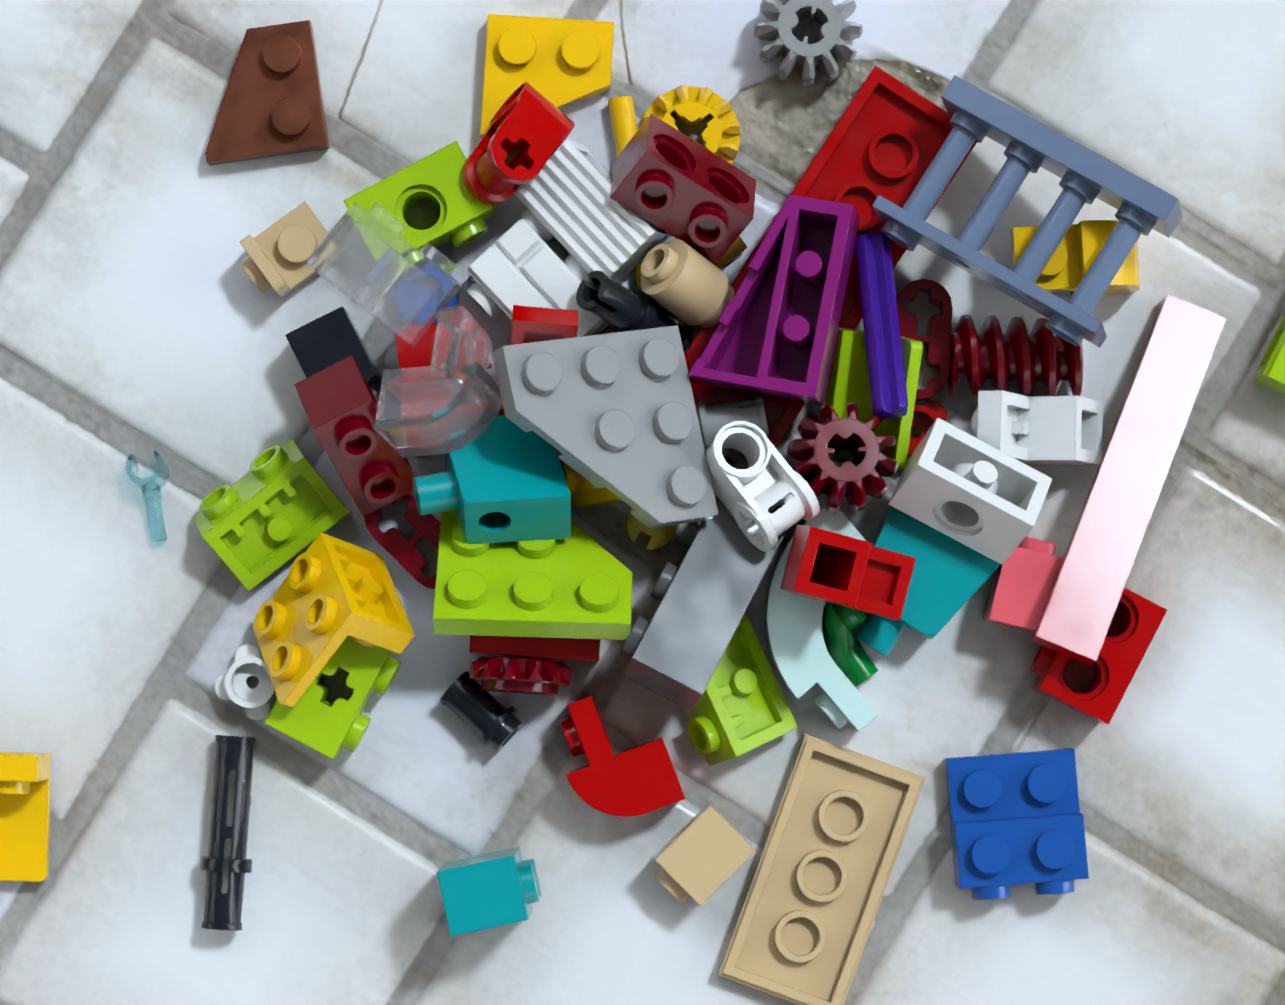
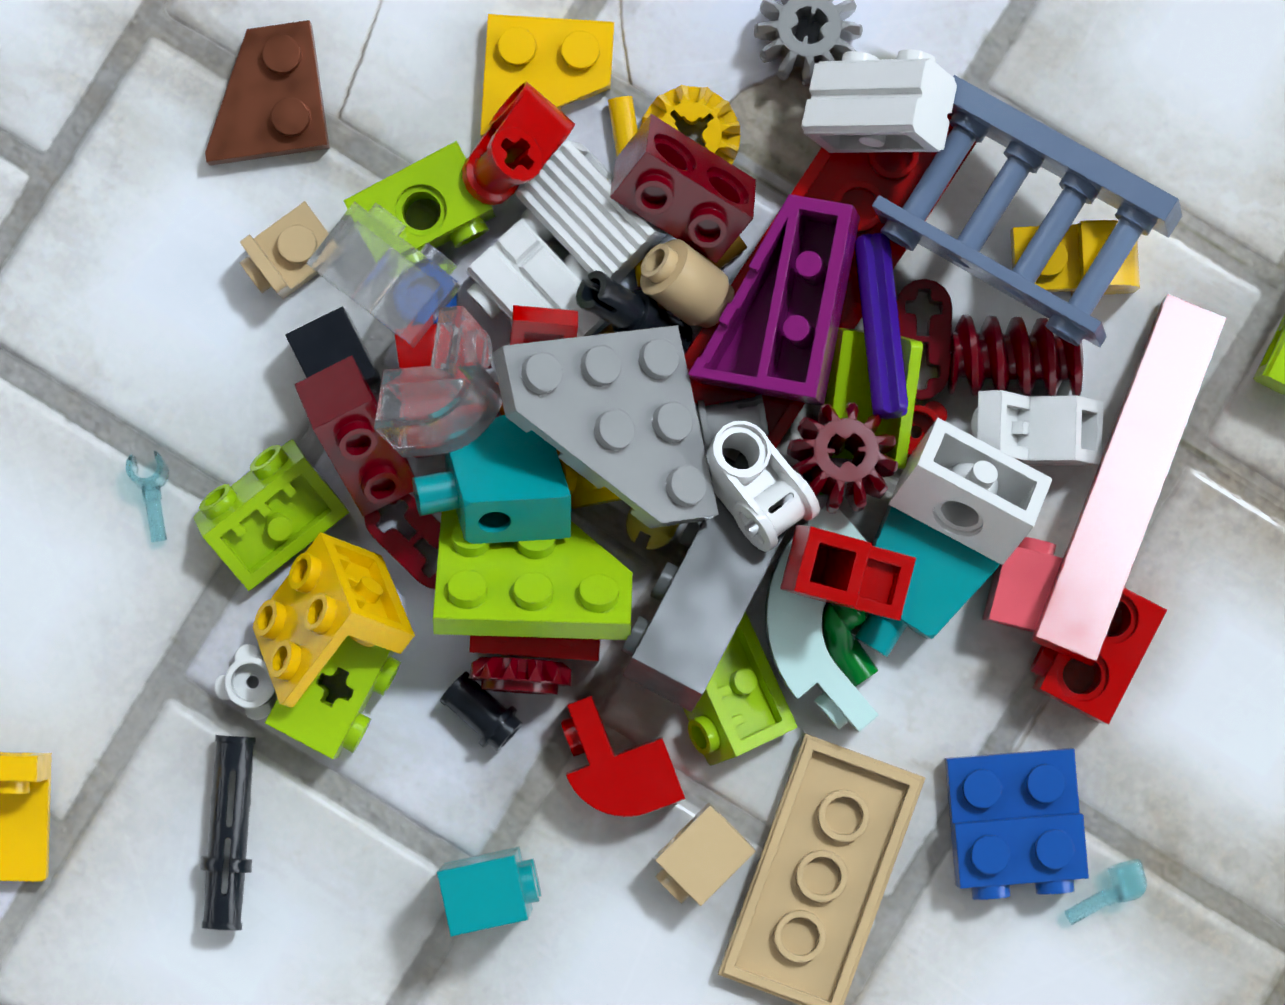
none -> white brick [801,49,957,153]
none -> clear light blue hand [1064,859,1147,925]

